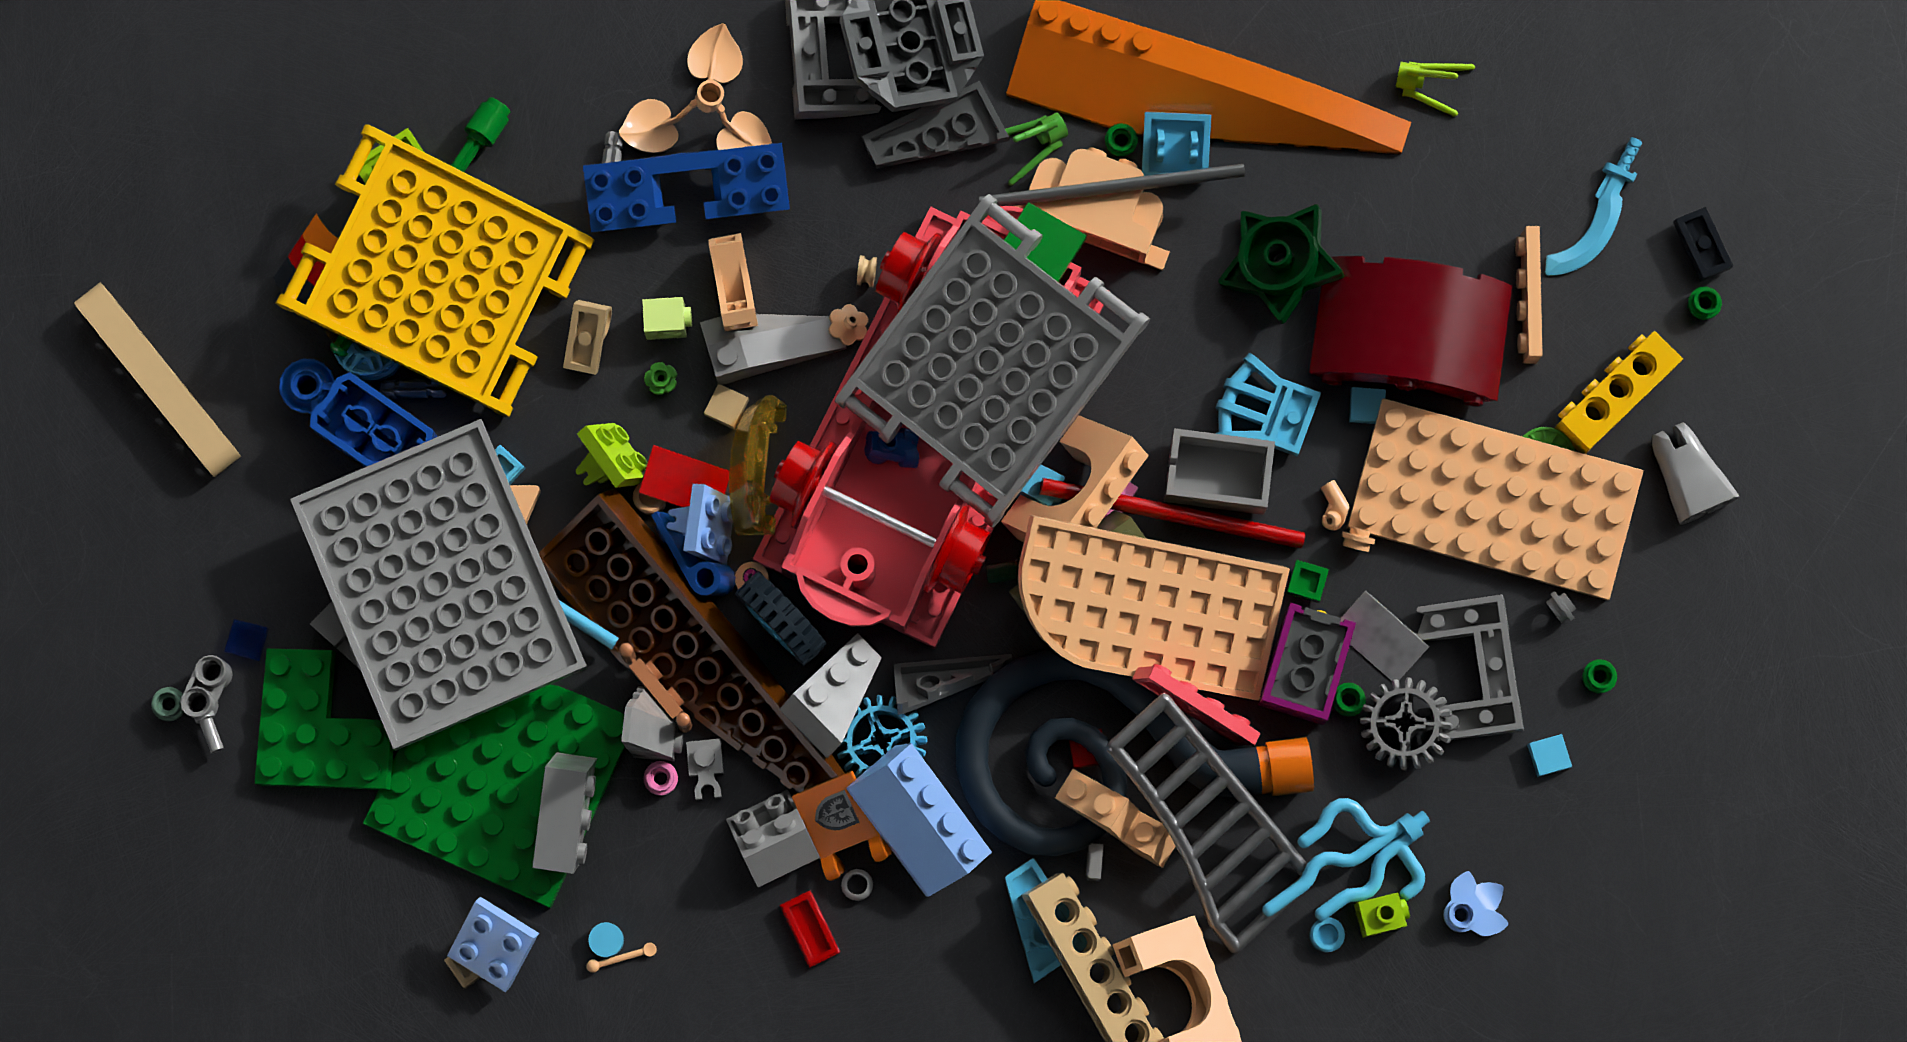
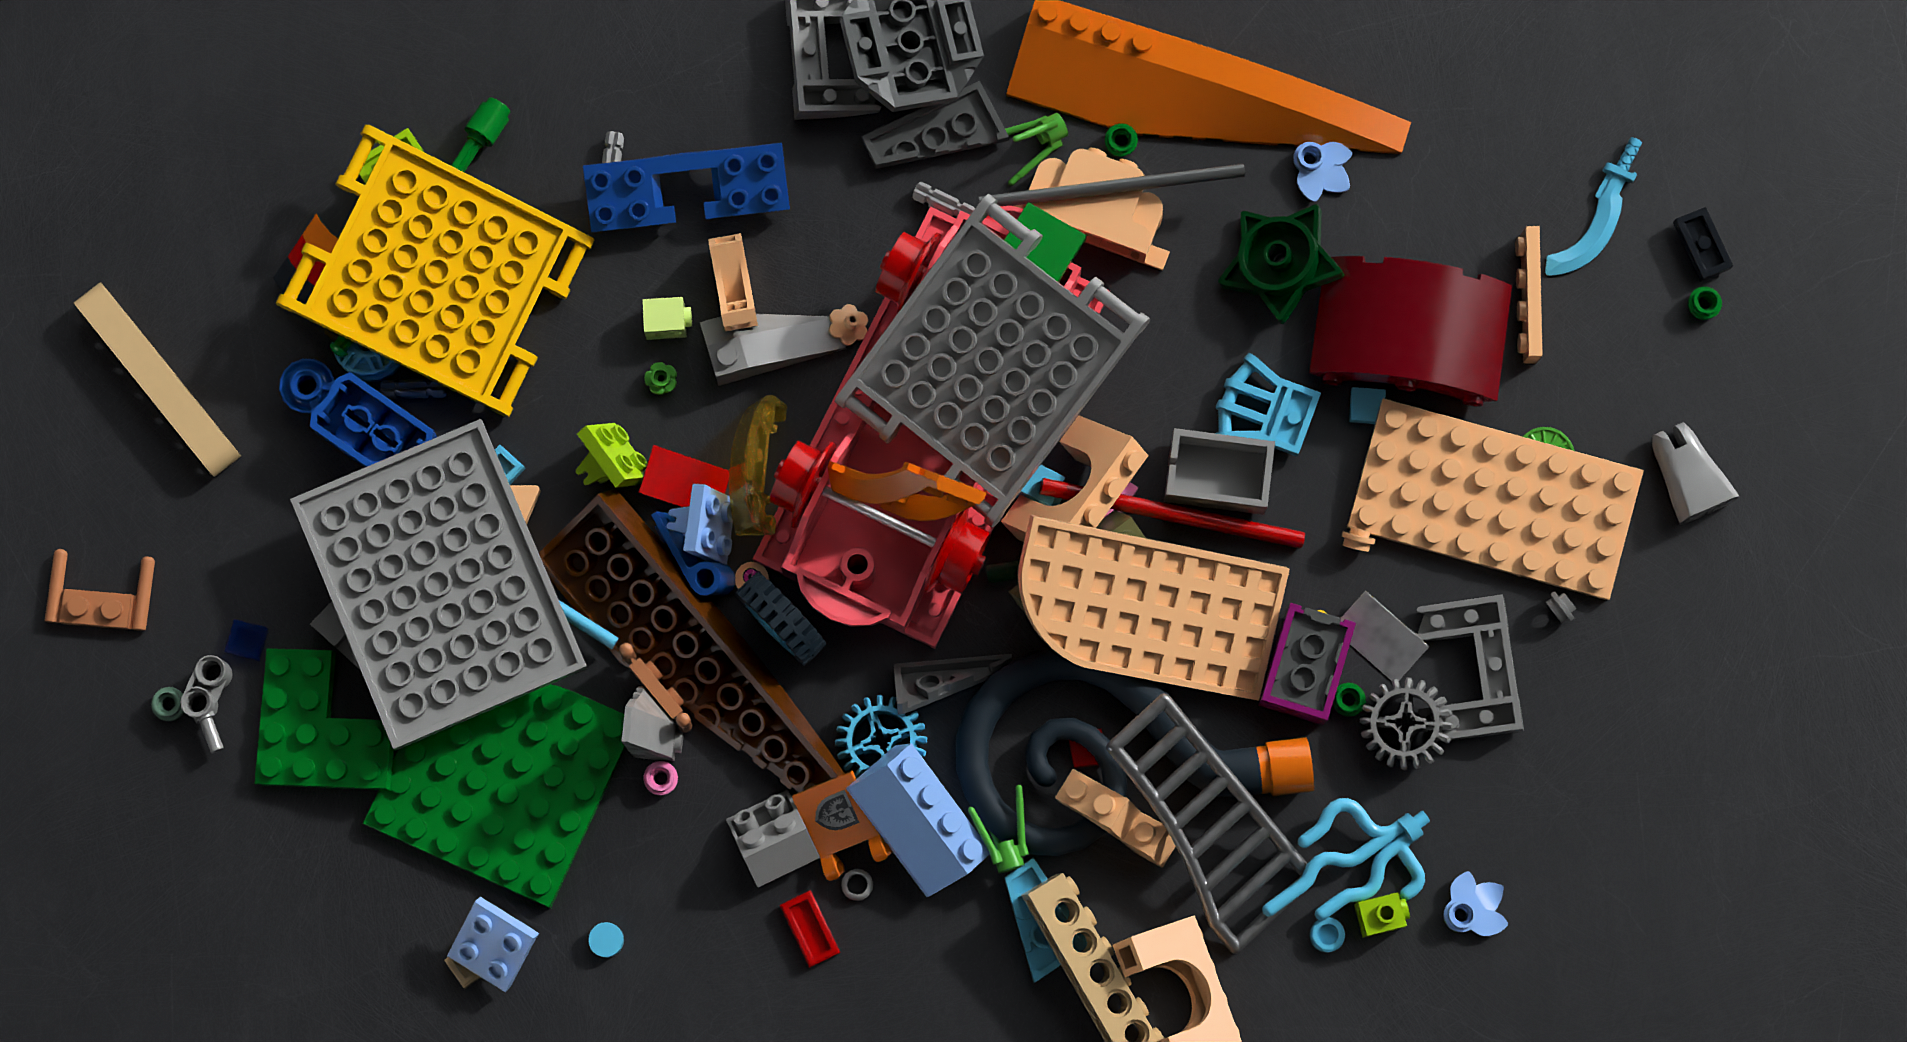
light grey wedge [532,752,597,874] -> none
tan plate [563,300,612,375] -> none
light nougat hinge [586,943,657,973] -> none
light nougat plant [619,23,772,153] -> none
light nougat tile [633,483,667,515] -> none
light grey plate [686,739,724,801] -> none
tan tile [704,384,749,430] -> none
wedge [779,633,882,758] -> none
tan bush [857,255,877,287] -> none
blue plate [864,428,919,468] -> none
light grey tile [1086,843,1103,882] -> none
coral plate [1132,664,1260,746] -> none
medium azure plate [1142,112,1211,176] -> none
green plate [1286,560,1329,603] -> none
light nougat arm [1320,480,1349,531] -> none
lime plant [1396,61,1475,117] -> none
medium azure tile [1527,734,1572,777] -> none
yellow brick [1555,331,1683,454] -> none
green plate [1582,659,1617,694] -> none
none -> nougat plate [44,549,155,631]
none -> orange wedge [827,461,986,521]
none -> light grey axle [913,182,975,218]
none -> bright green plant [968,785,1029,873]
none -> light blue plate [1293,142,1352,202]

